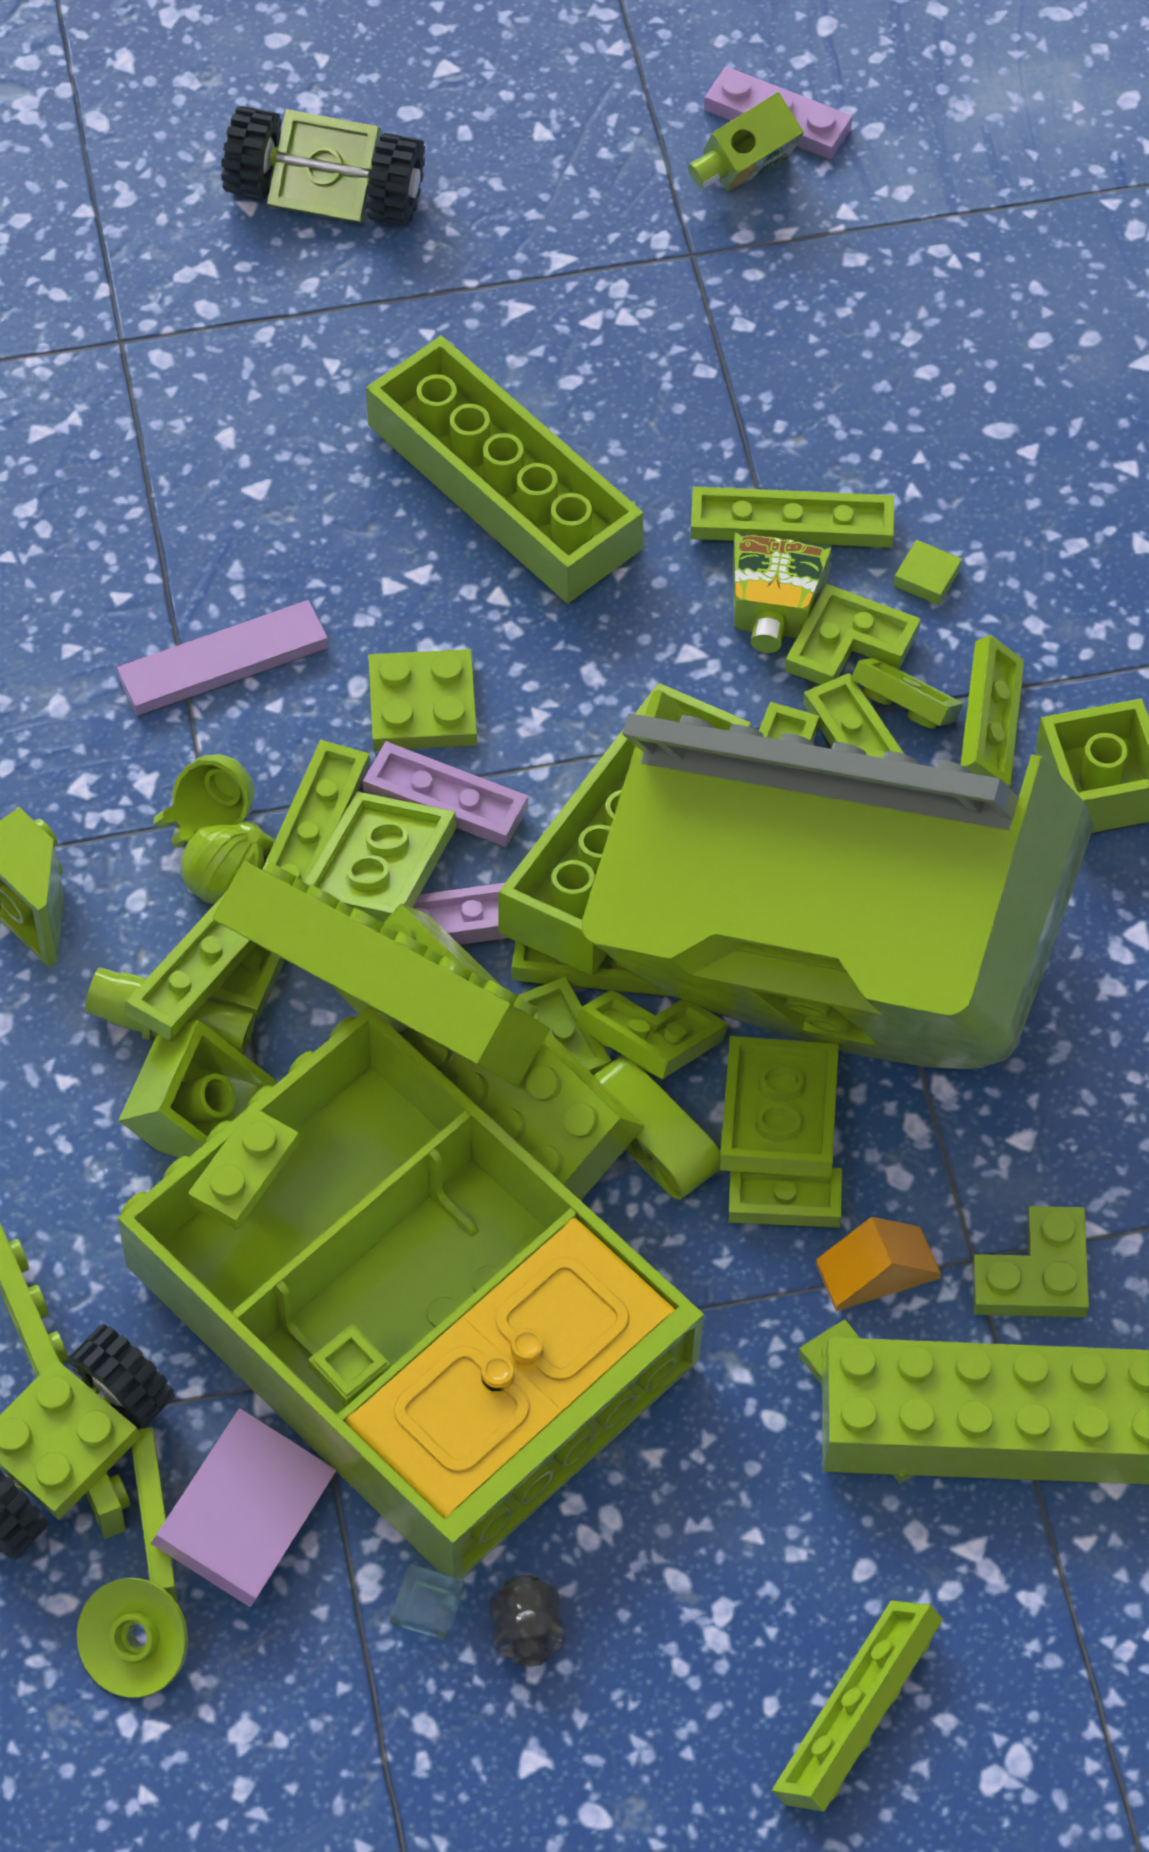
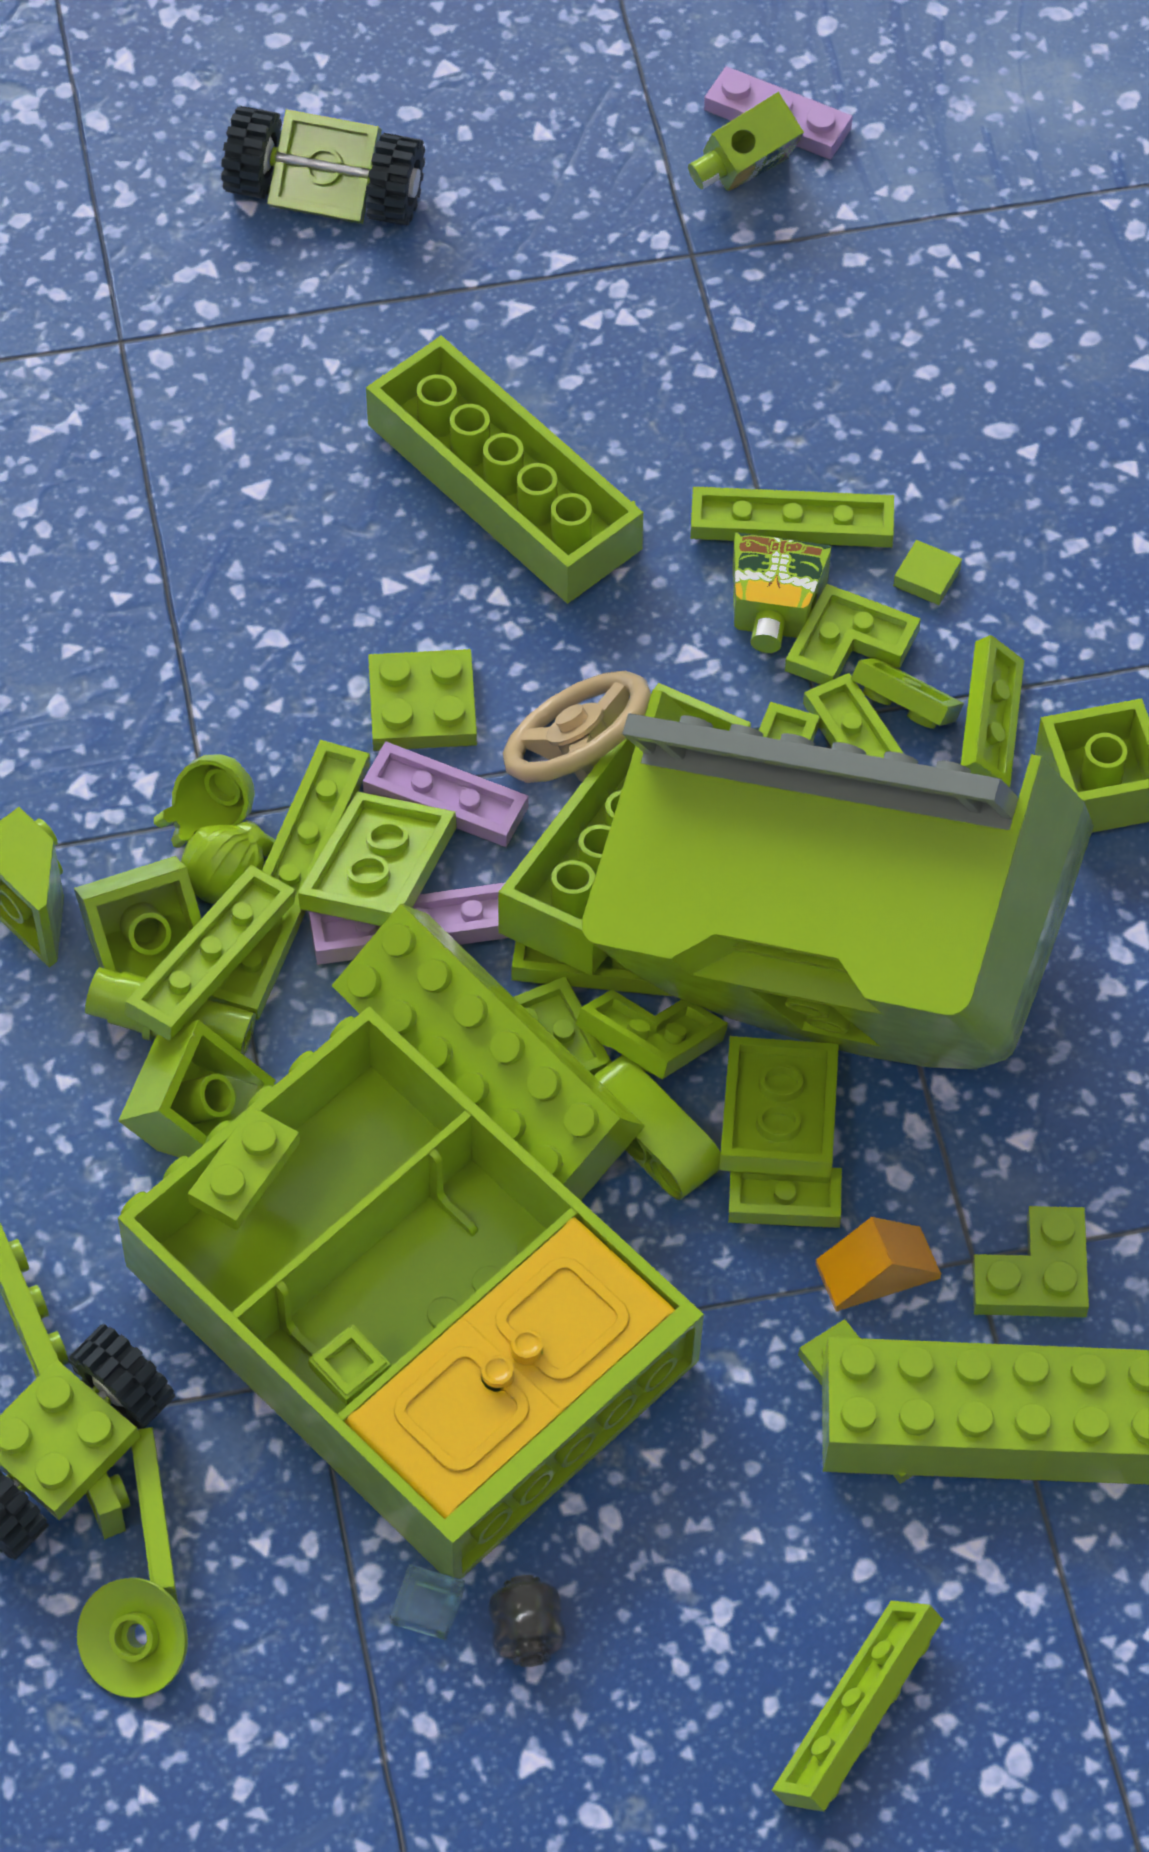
lavender tile [117,600,328,716] -> none
lavender tile [151,1408,336,1607] -> none
lime brick [212,860,551,1087] -> none
none -> lime slope [74,856,202,978]
none -> tan piece [502,671,651,783]

